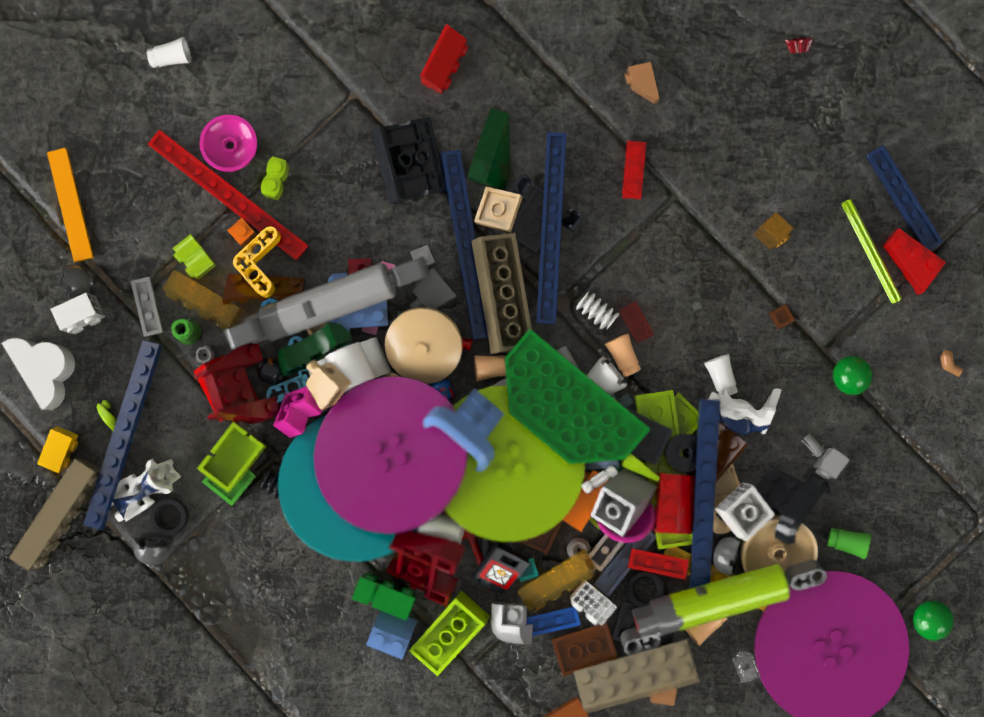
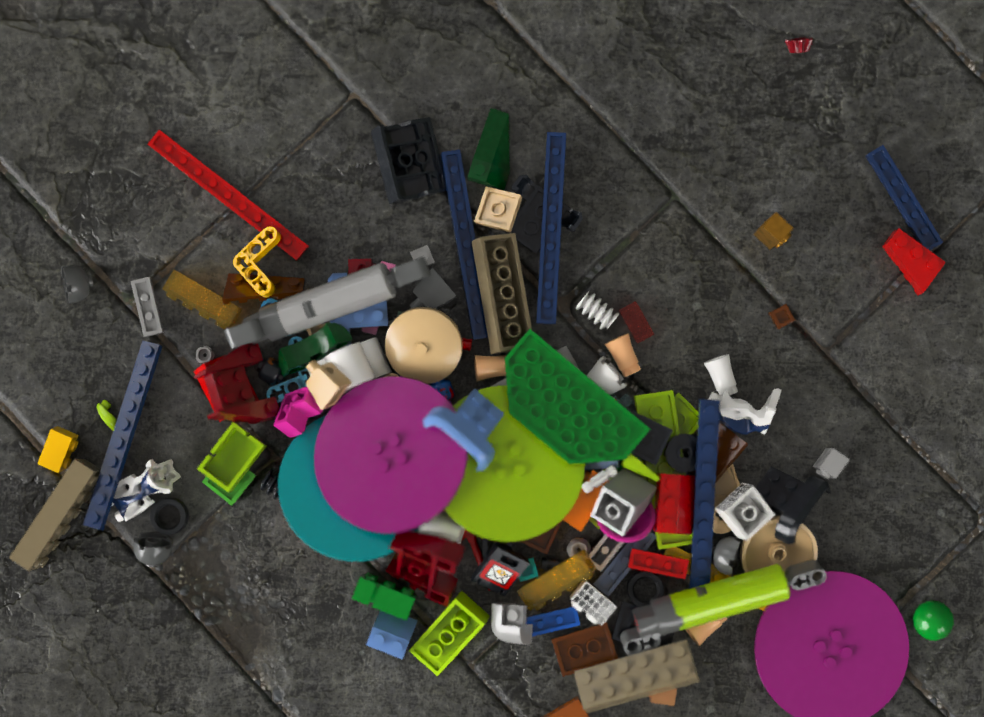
white brick [2,338,75,410] -> none
light orange tile [47,148,94,263] -> none
white brick [51,293,105,334] -> none
white plant [147,37,191,68] -> none
bright green plant [171,318,201,345] -> none
lime brick [173,234,216,280] -> none
dark pink dish [200,115,257,172] -> none
orange brick [227,218,257,247] -> none
lime brick [261,156,289,200] -> none
red slope [420,24,469,94] -> none
red plate [622,141,646,200] -> none
medium nougat slope [625,62,659,104] -> none
clear brick [732,651,761,683] -> none
light grey pin [801,433,826,458] -> none
bright green plant [827,528,871,559] -> none
green piece [833,356,873,395] -> none
lime axle [841,199,902,304] -> none
medium nougat arm [940,350,963,377] -> none

